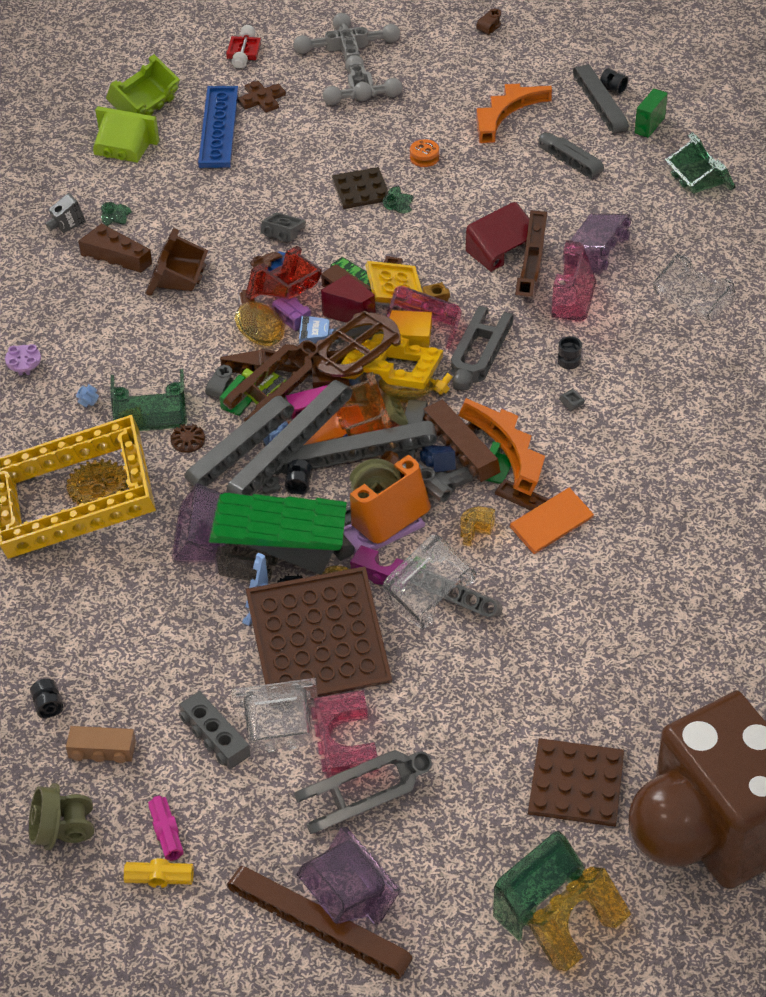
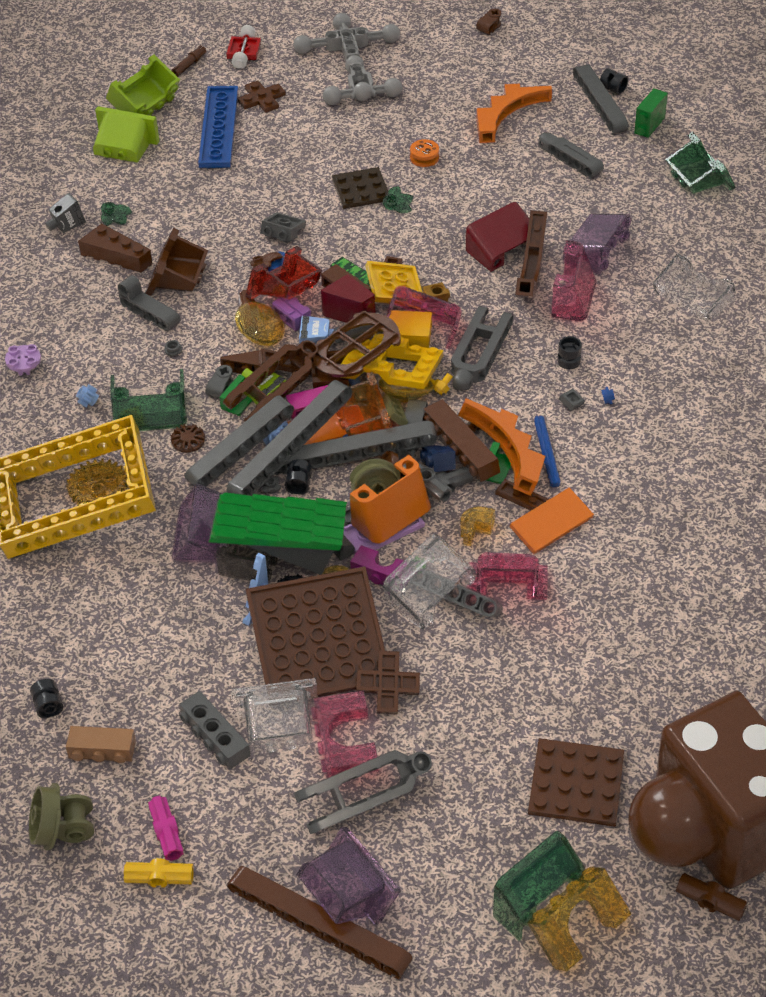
none -> dark grey beam [118,275,181,332]
none -> dark grey plate [164,340,182,356]
none -> reddish brown pin [171,45,207,77]
none -> reddish brown plate [356,651,420,714]
none -> clear pink windscreen [467,552,548,600]
none -> blue axle [534,415,561,487]
none -> blue plate [601,386,615,405]
none -> reddish brown piece [675,873,748,921]

